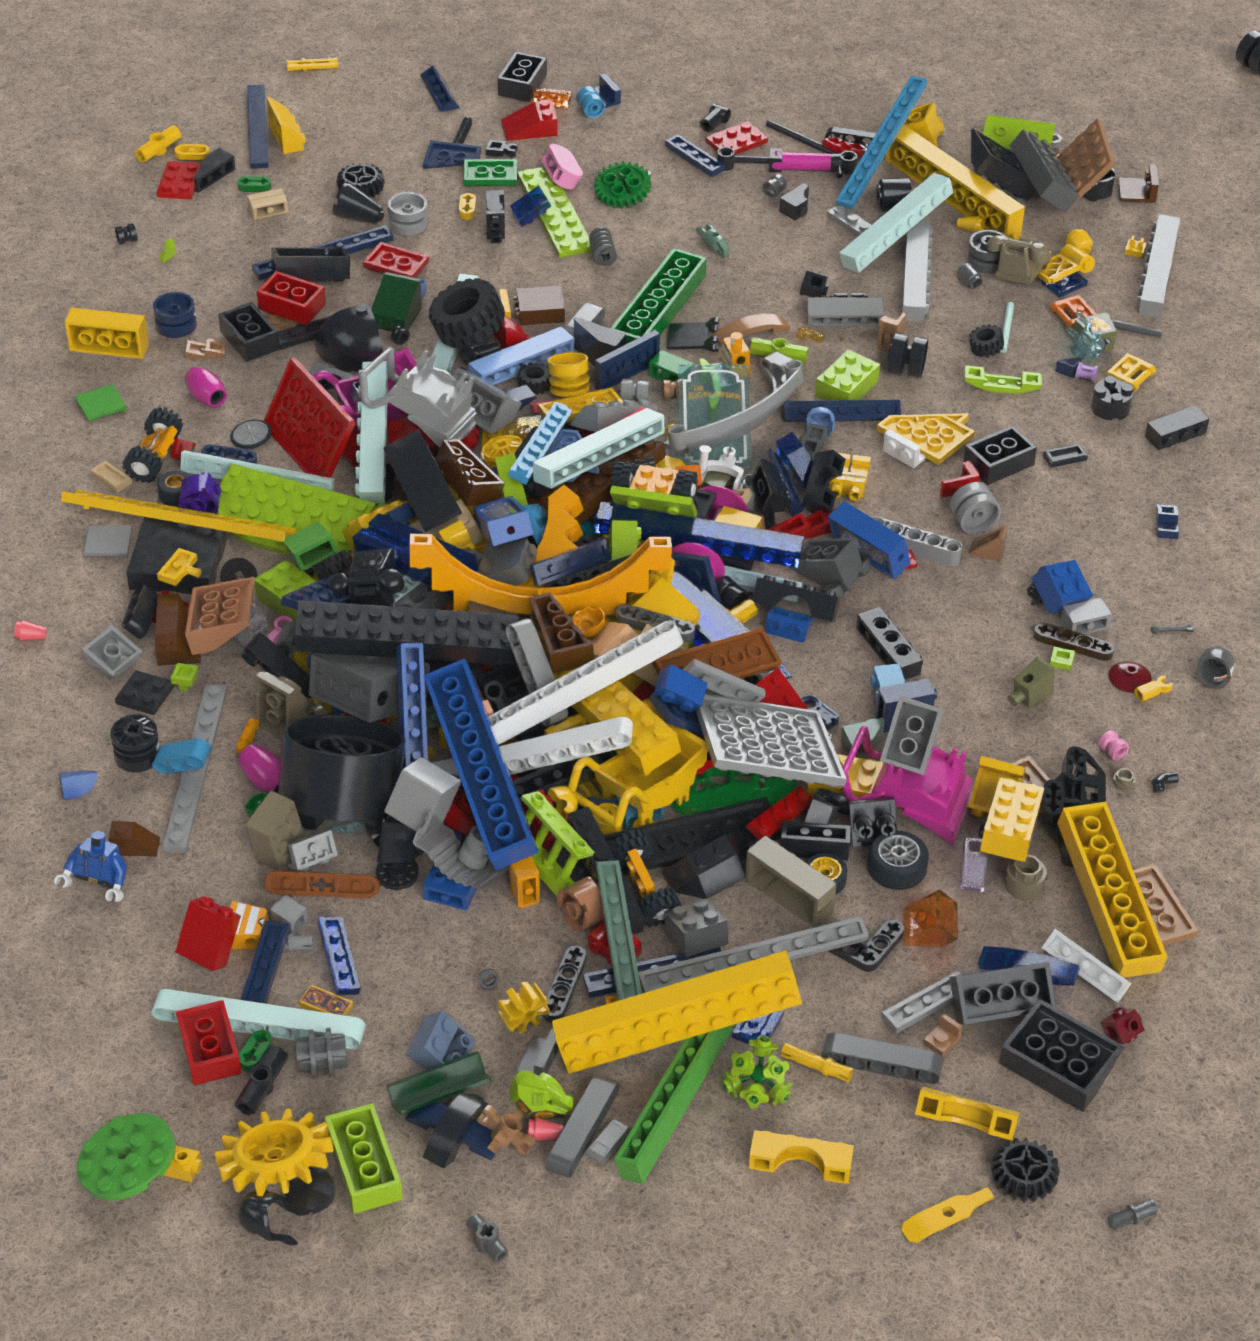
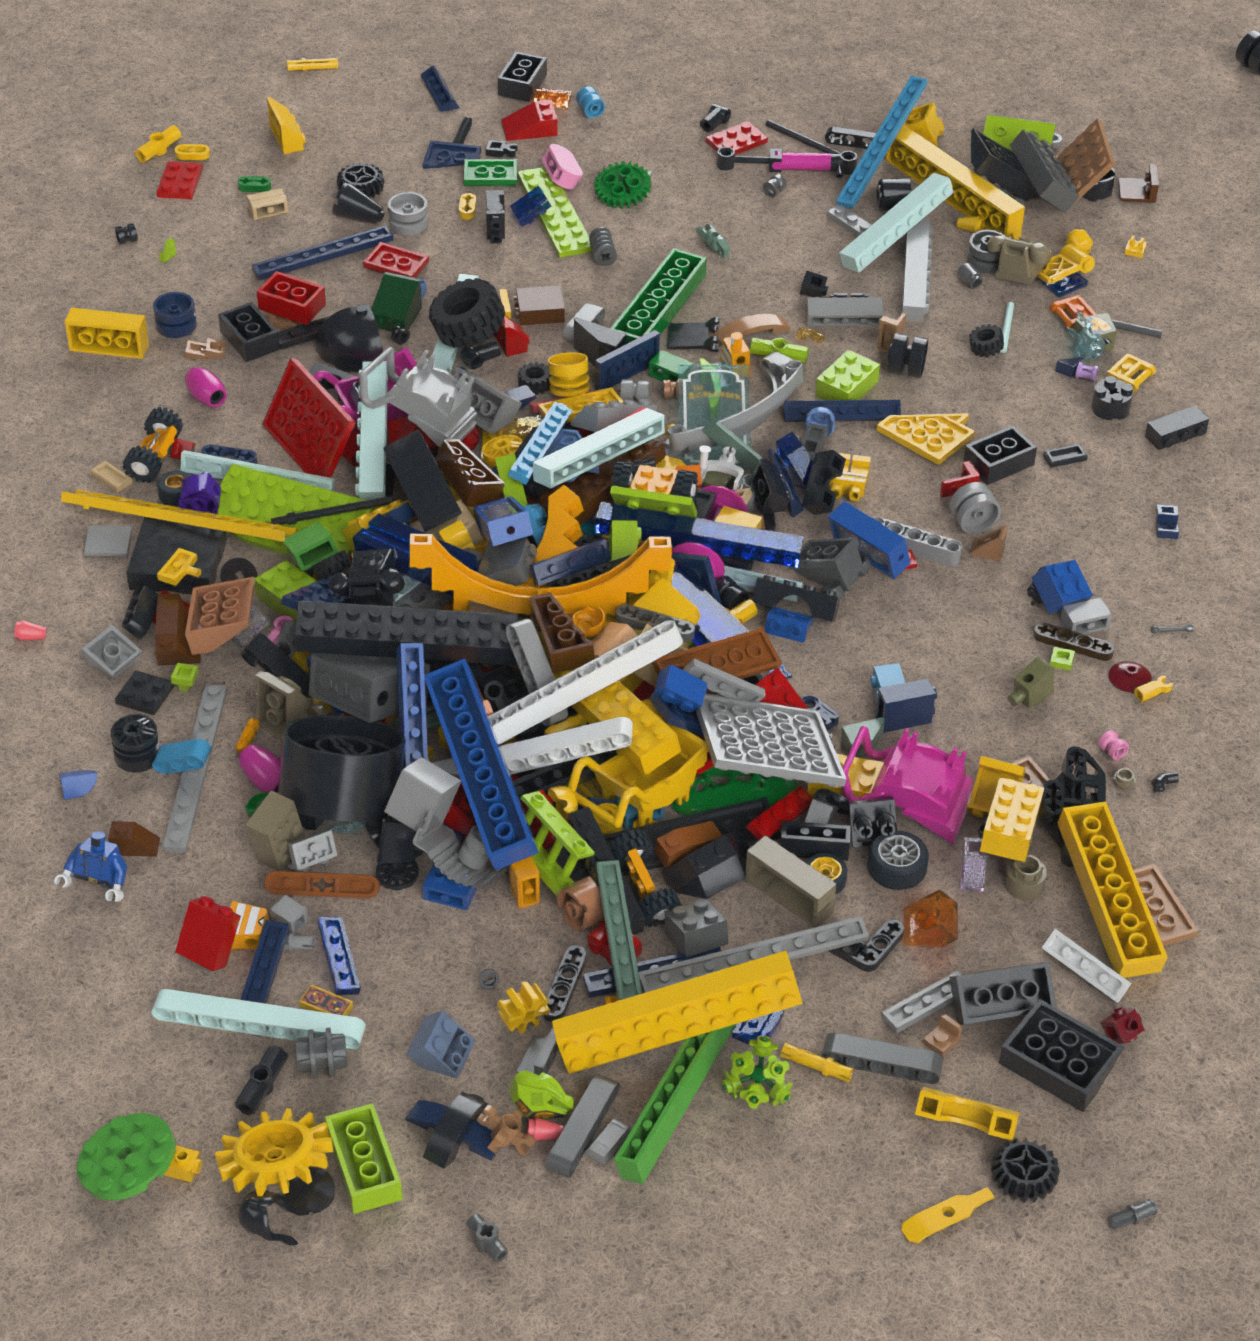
bright green piece [75,384,127,421] -> none
red slope [176,1000,242,1086] -> none
black slope [194,148,236,193] -> none
light grey wheel [231,419,272,449] -> none
green beam [239,1030,273,1072] -> none
dark blue tile [247,84,269,169] -> none
black piece [271,247,350,281] -> none
dark green panel [386,1051,492,1115] -> none
light blue brick [468,327,574,385] -> none
dark blue panel [594,73,621,108] -> none
dark blue plate [665,134,725,177] -> none
yellow arch [749,1130,854,1184] -> none
red slope [766,509,835,546] -> none
black arch [779,183,809,220] -> none
red tile [822,137,867,157] -> none
black brick [856,606,923,680] -> none
light grey brick [880,696,946,775] -> none
white bracket [883,429,925,468] -> none
lime slope [965,365,1042,394] -> none
clear blue slope [978,946,1080,986] -> none
brick [1136,215,1180,317] -> none
dark grey piece [1197,646,1235,689] -> none
none -> black bar [271,496,393,525]
none -> dark orange slope [655,821,723,869]
none -> sand green slope [702,419,763,473]

